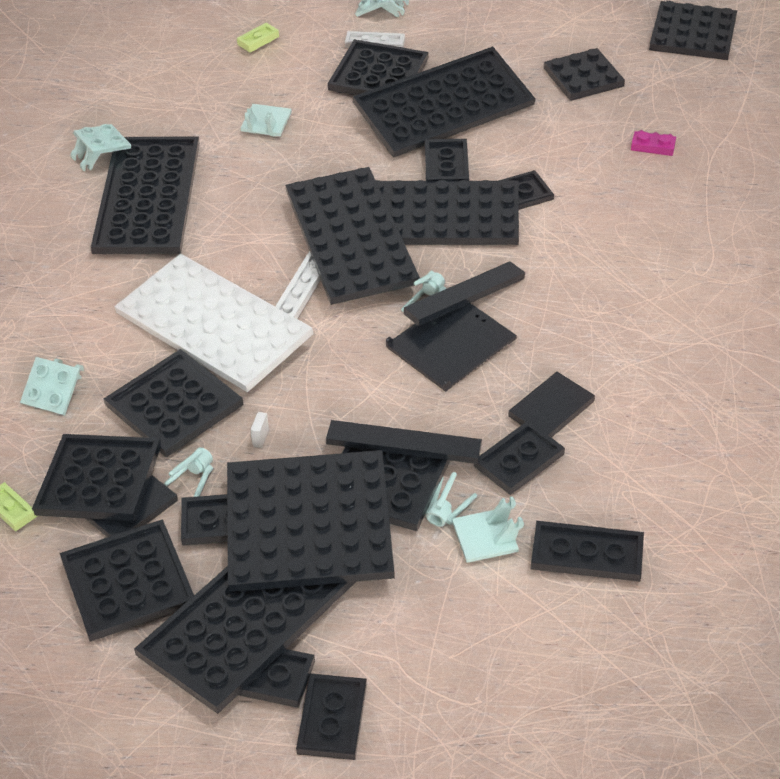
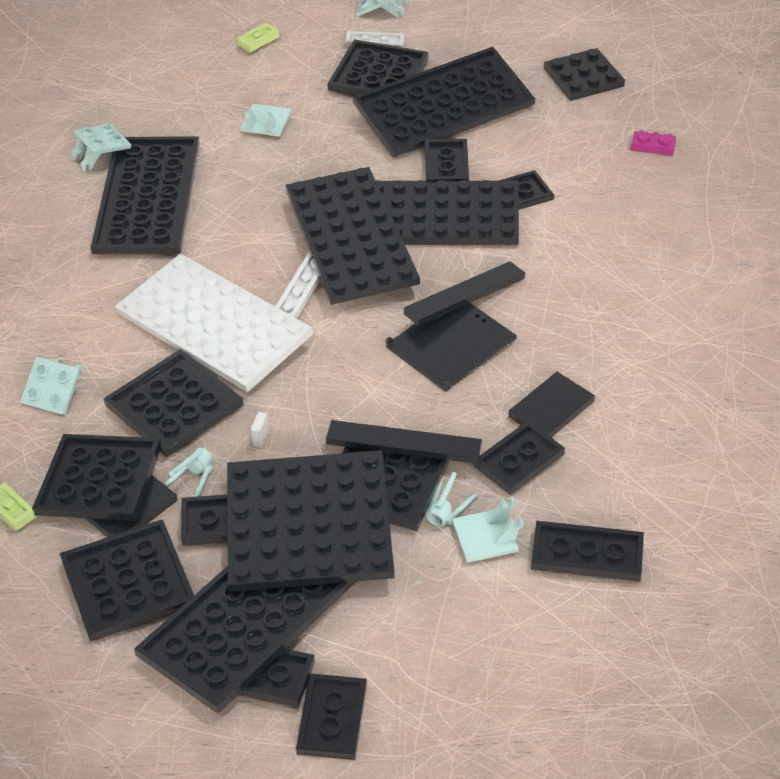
light aqua plant [401,270,446,312] -> none
black plate [649,1,738,60] -> none

